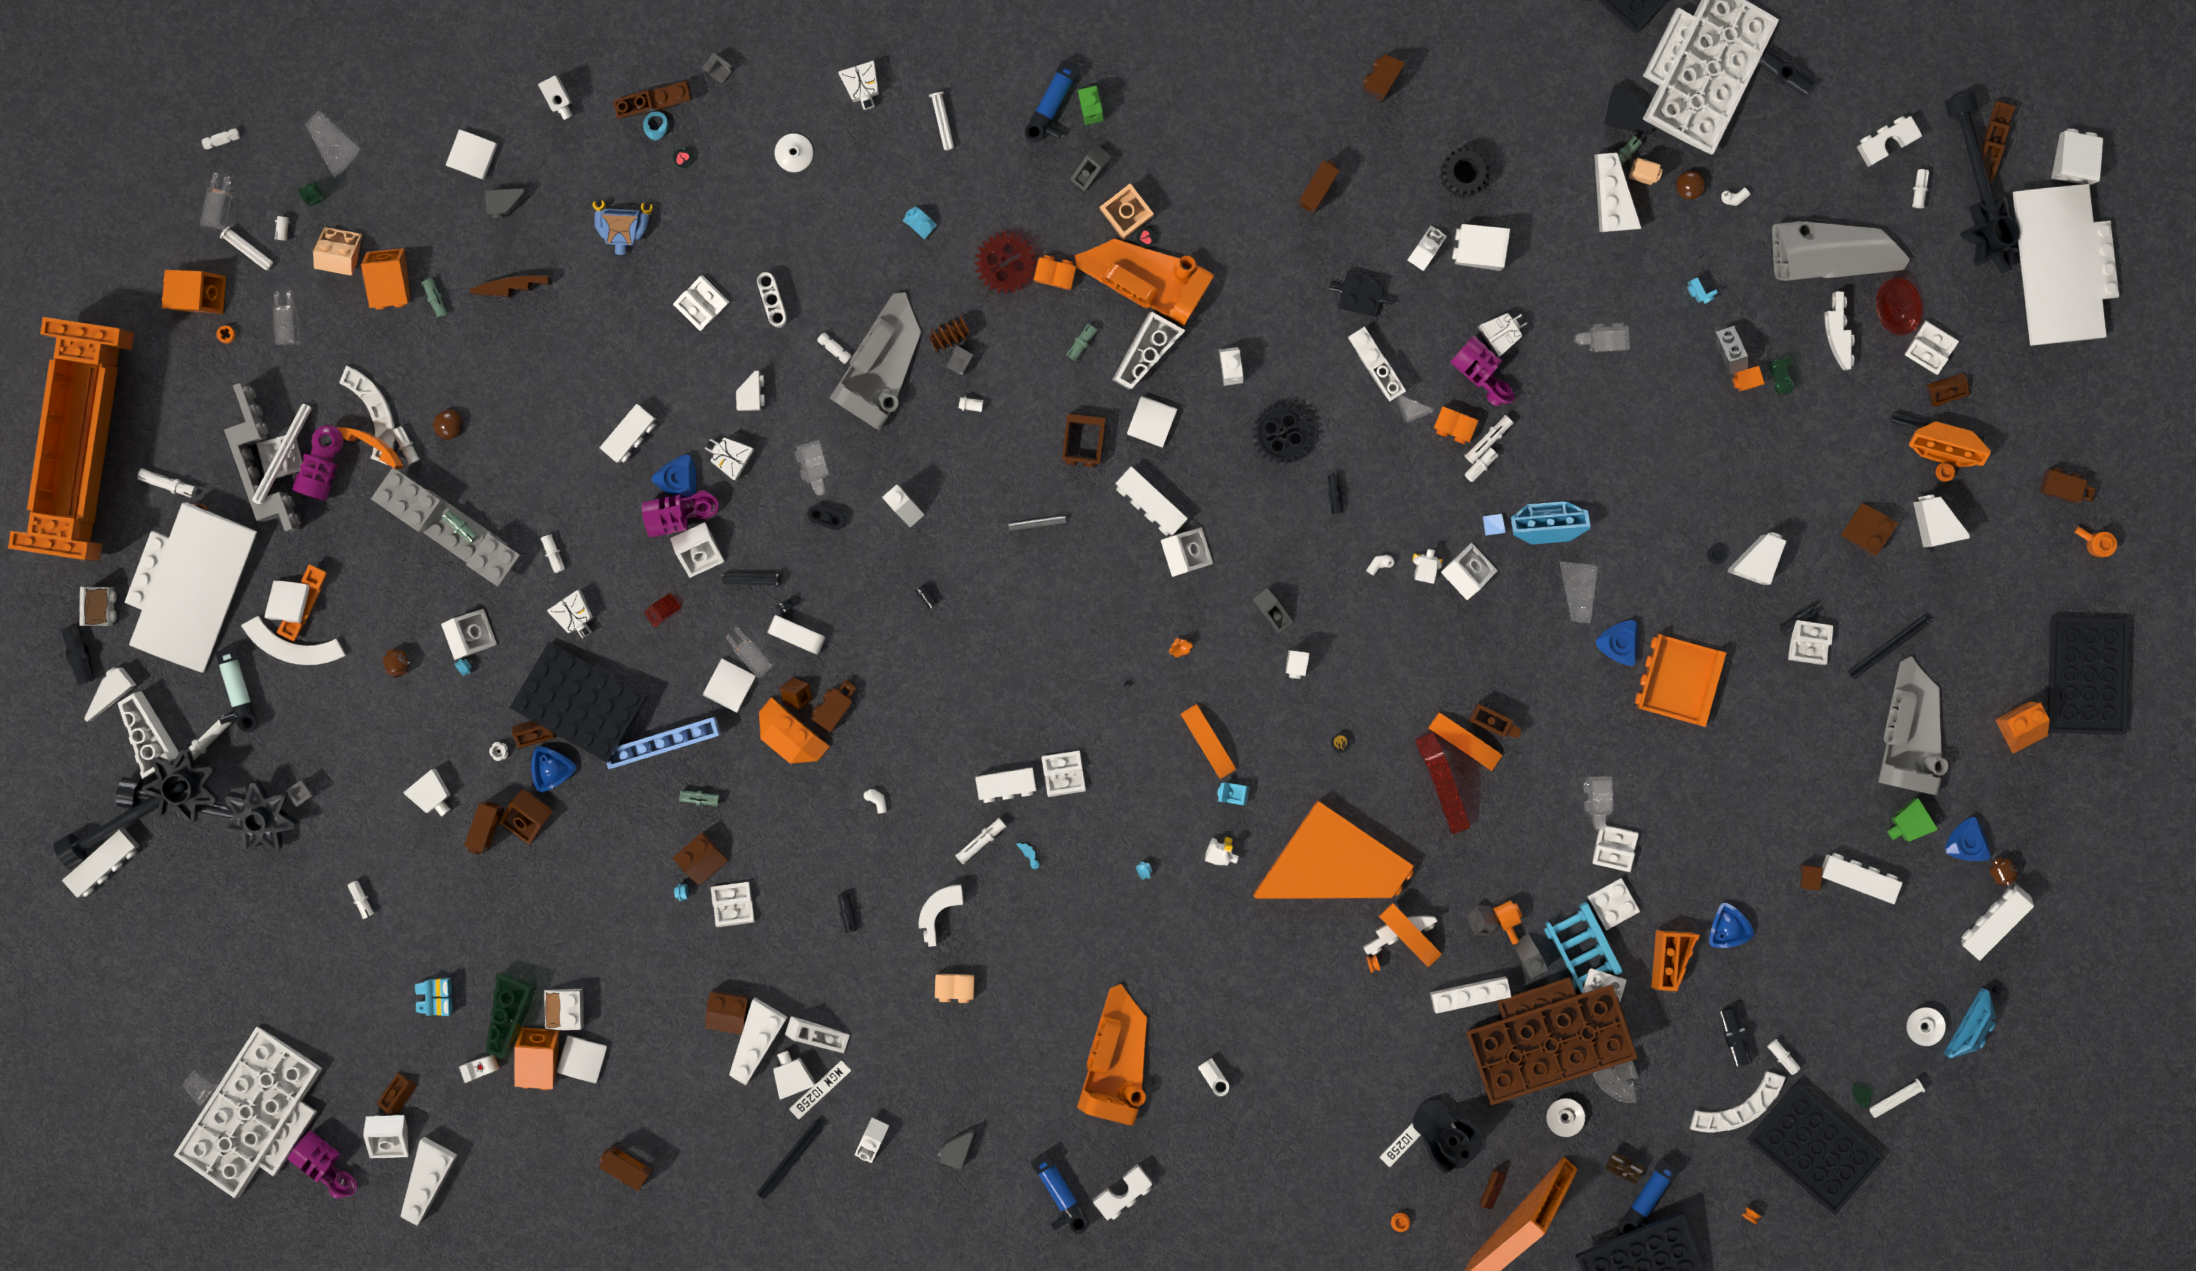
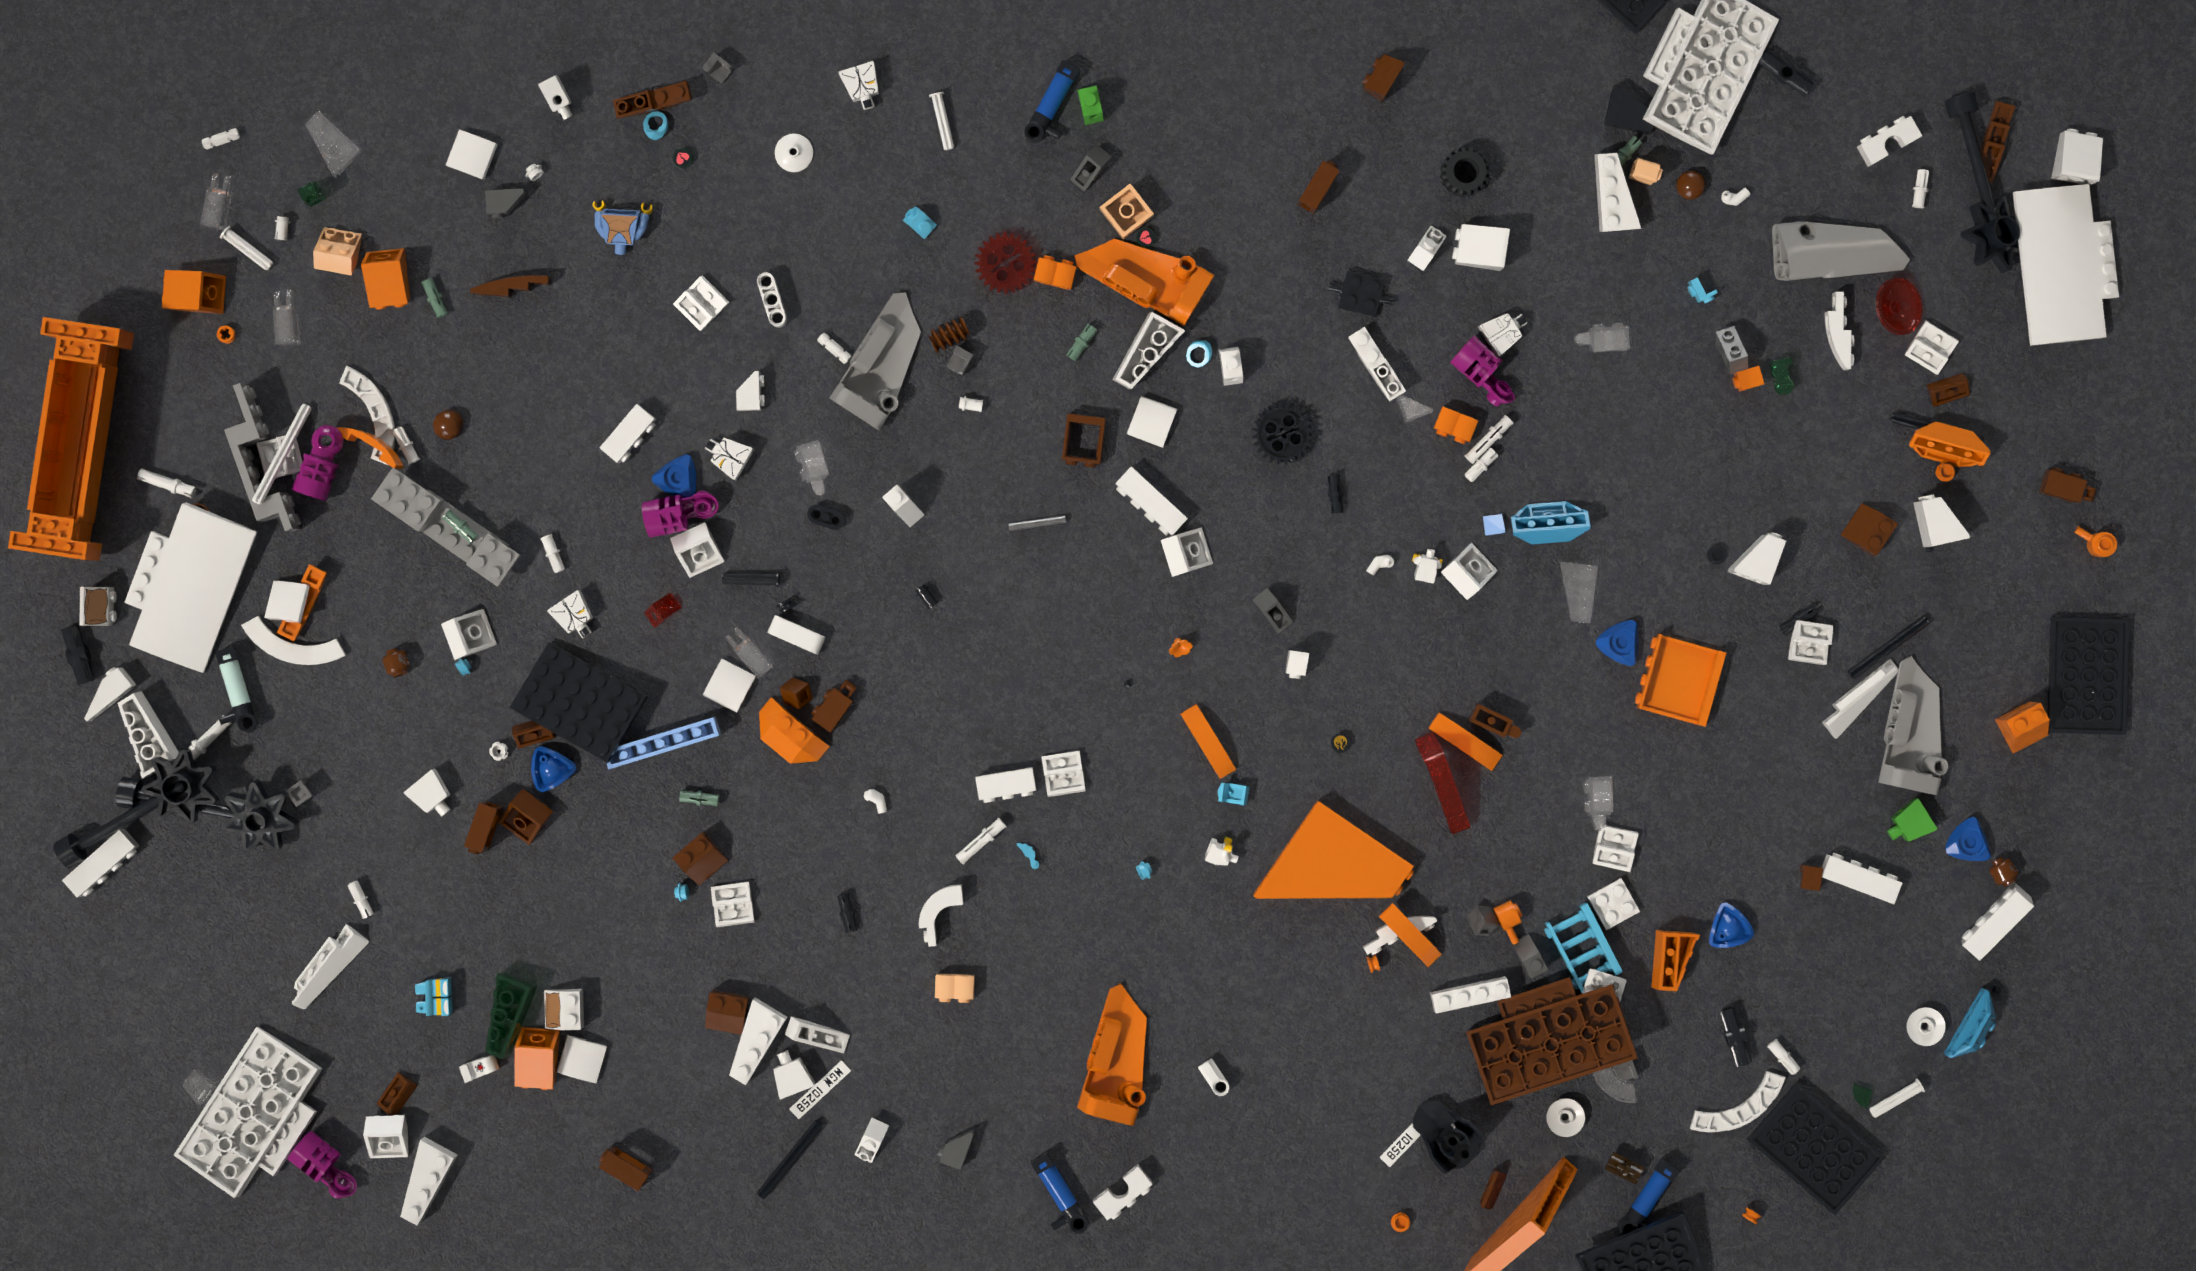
none -> white wedge [292,924,369,1009]
none -> white plate [525,164,544,181]
none -> piece [1186,340,1212,368]
none -> white wedge [1822,659,1899,739]

